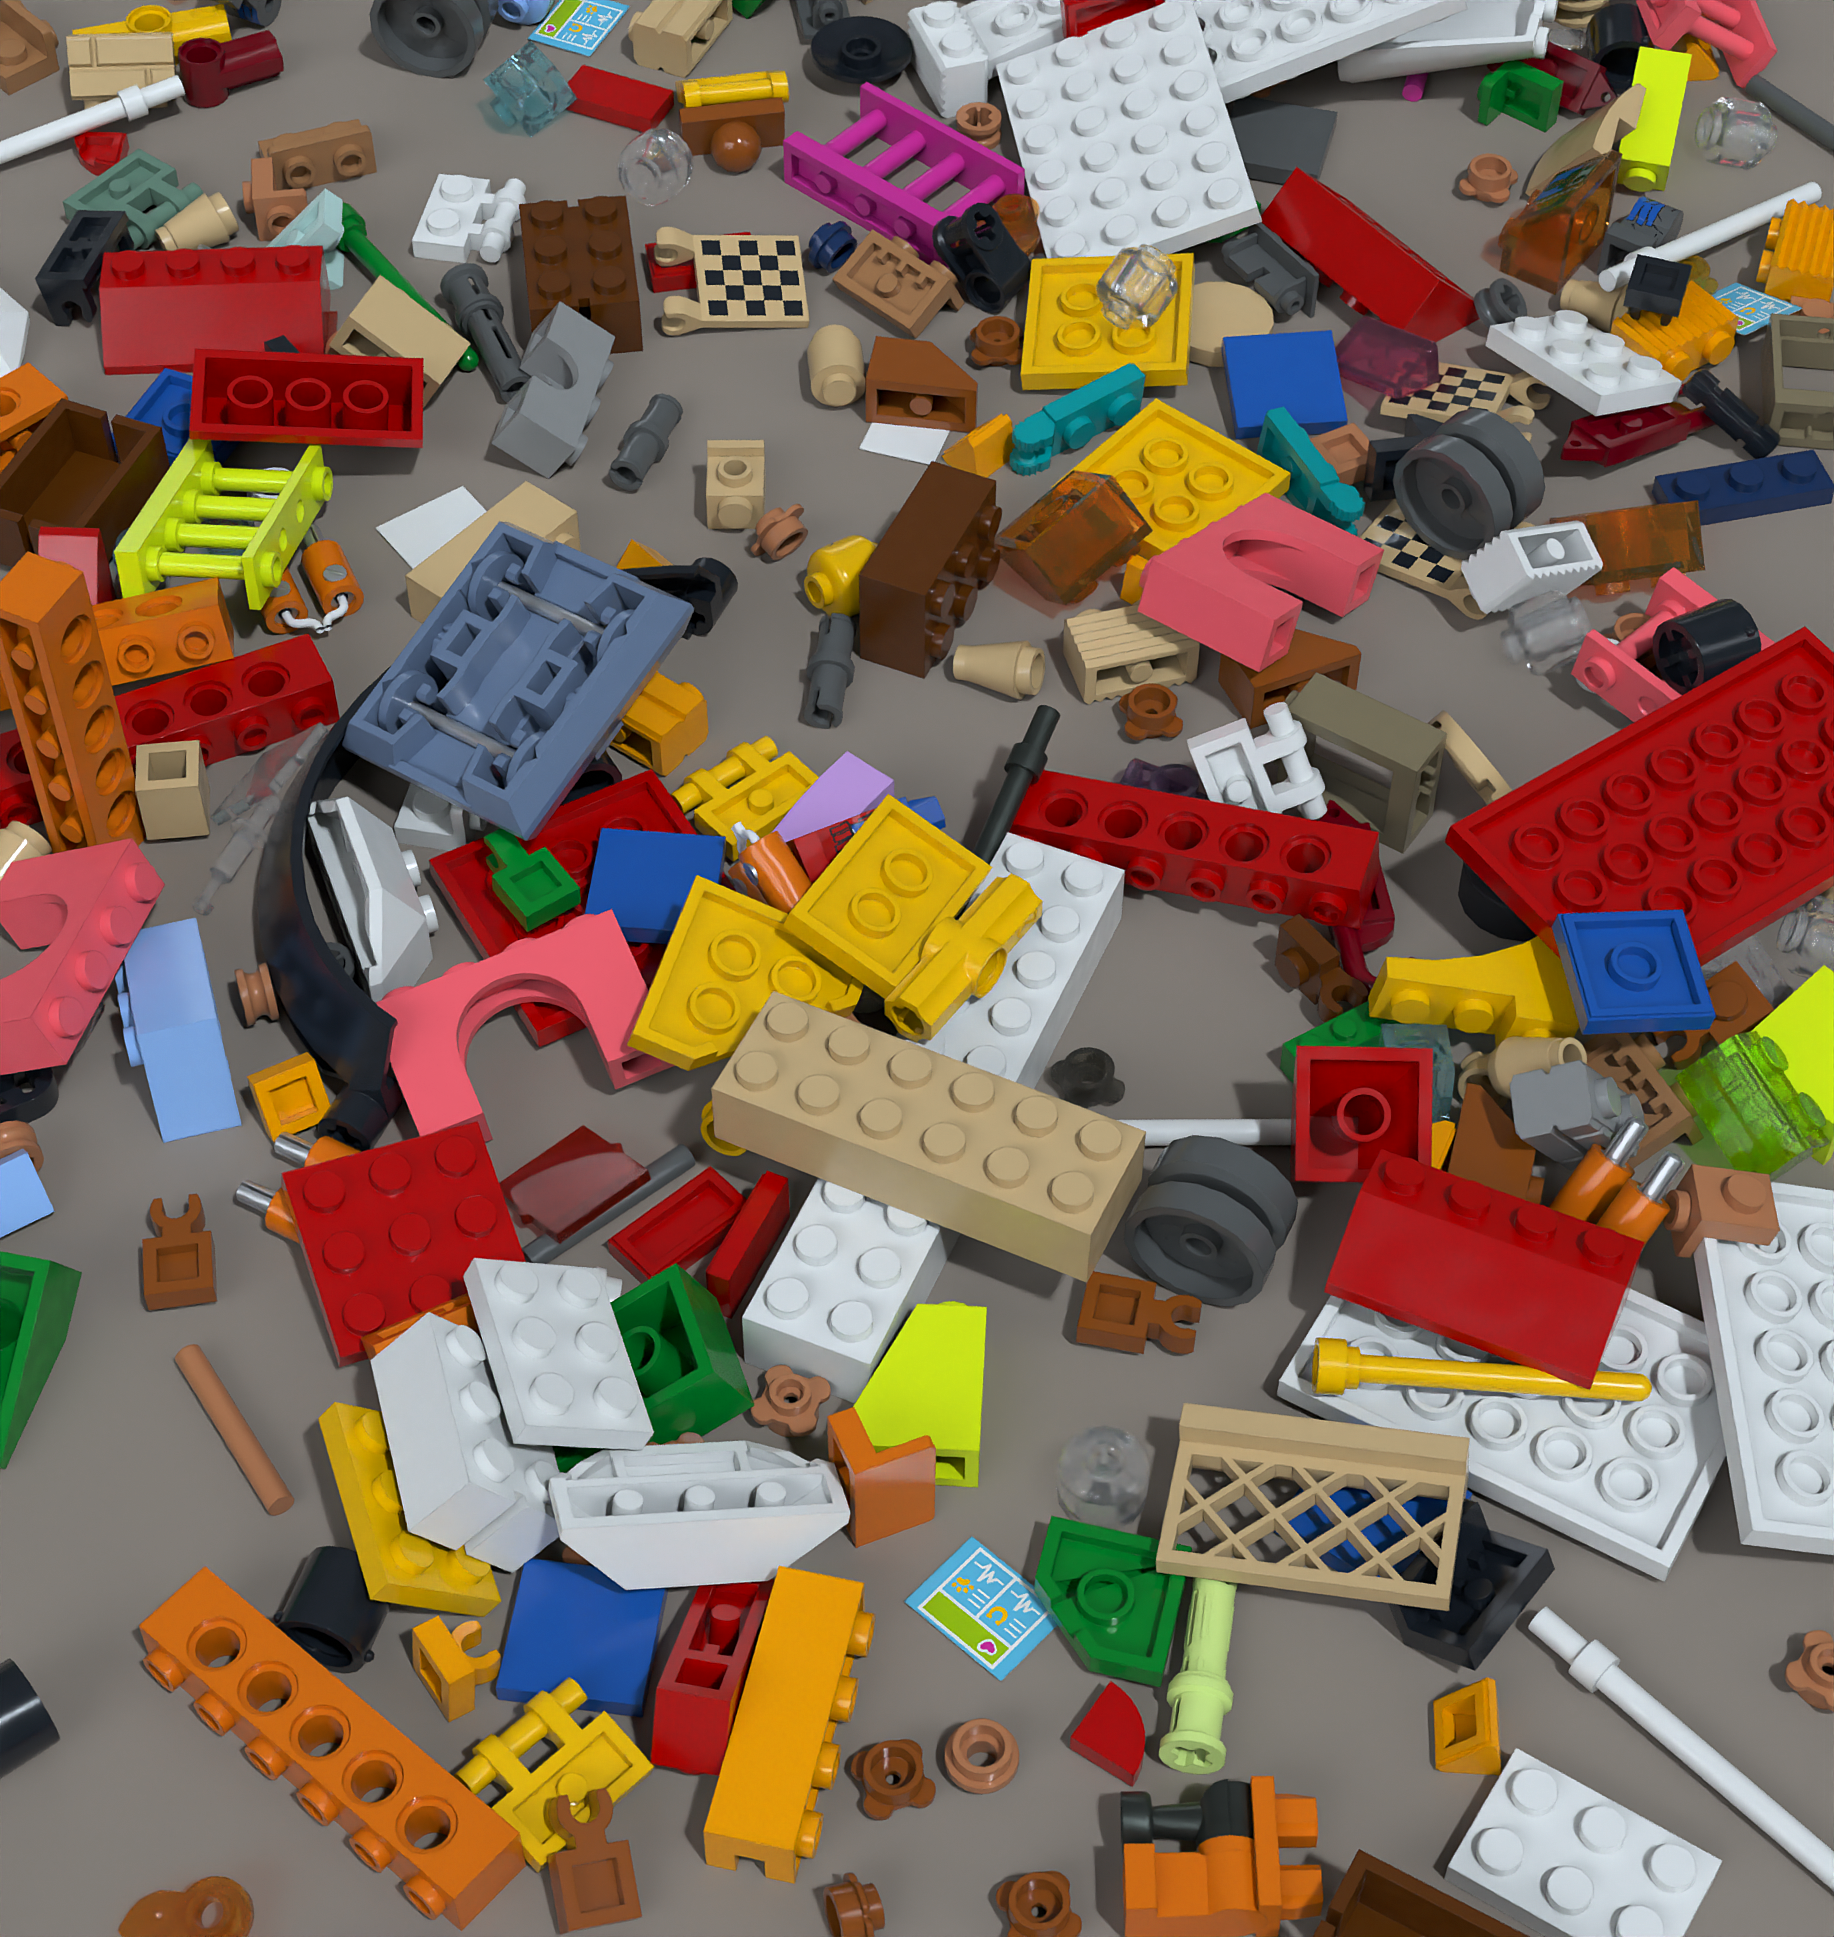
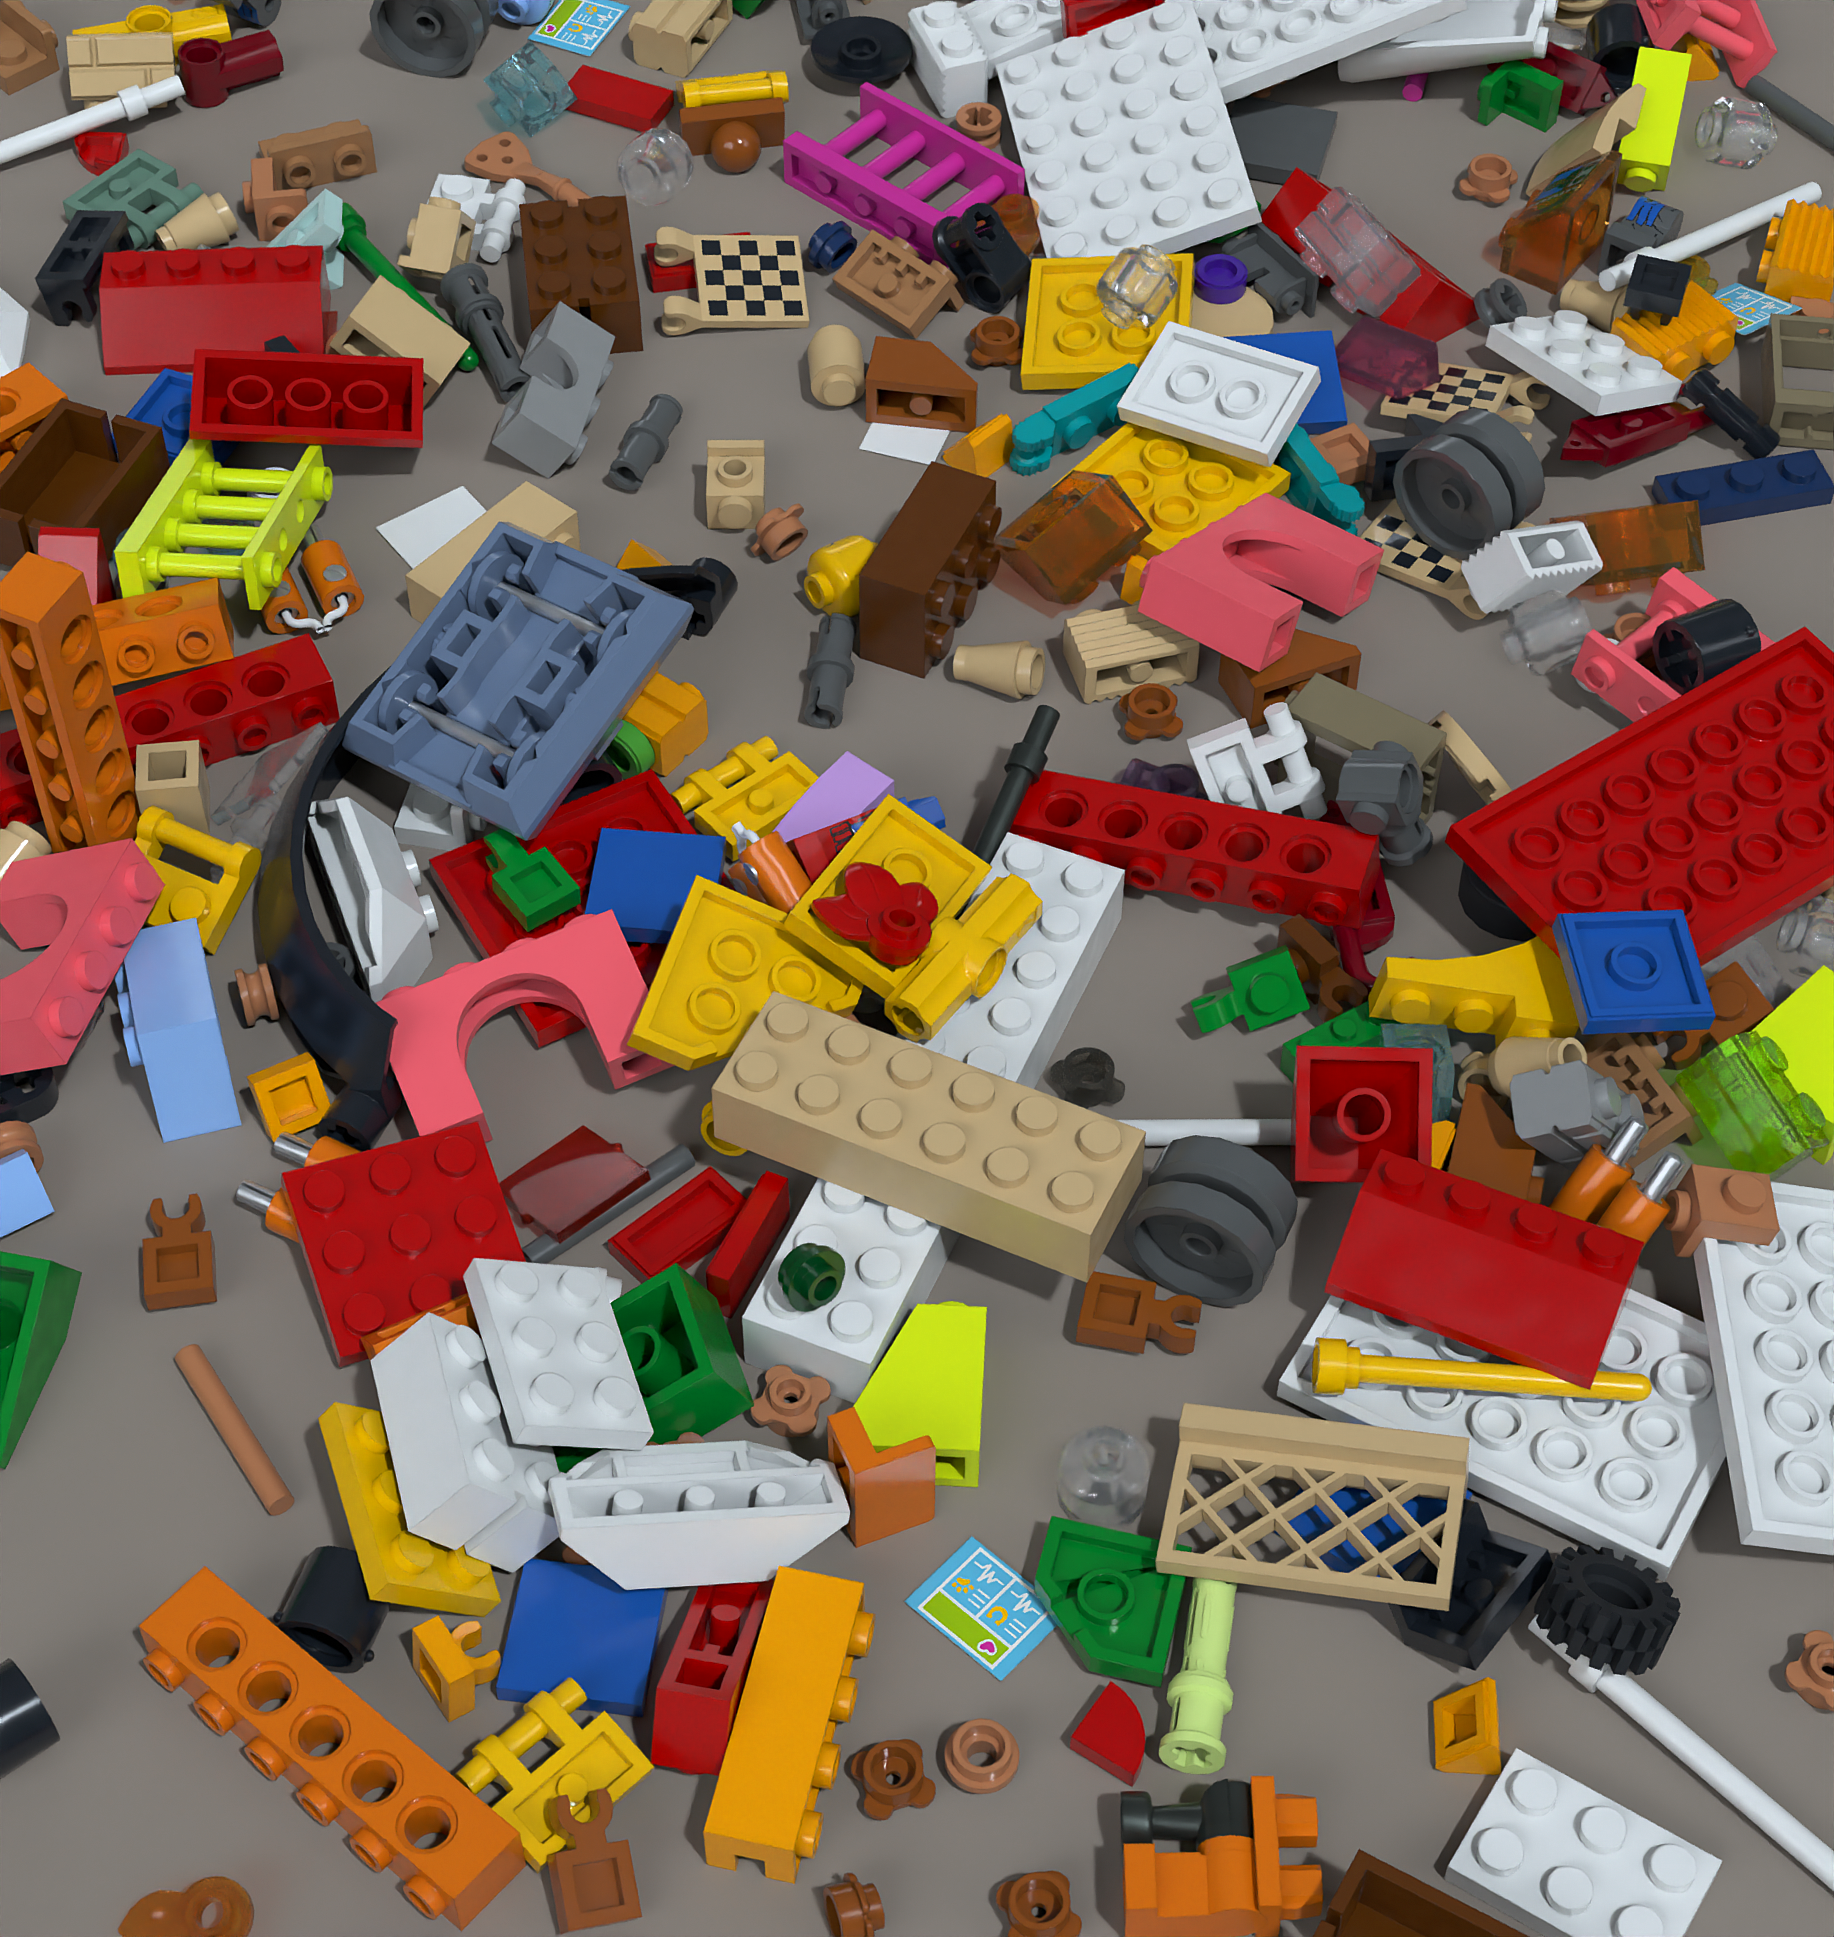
none -> yellow plate [134,805,262,955]
none -> tan brick [398,197,476,281]
none -> nougat piece [465,131,595,207]
none -> bright green tile [606,720,655,779]
none -> dark green plate [778,1243,845,1312]
none -> red plate [811,862,939,965]
none -> white plate [1117,321,1321,468]
none -> green plate [1190,945,1310,1033]
none -> dark purple tile [1194,254,1248,304]
none -> clear brick [1294,186,1421,318]
none -> dark grey connector [1336,741,1433,867]
none -> black tyre [1534,1545,1681,1676]

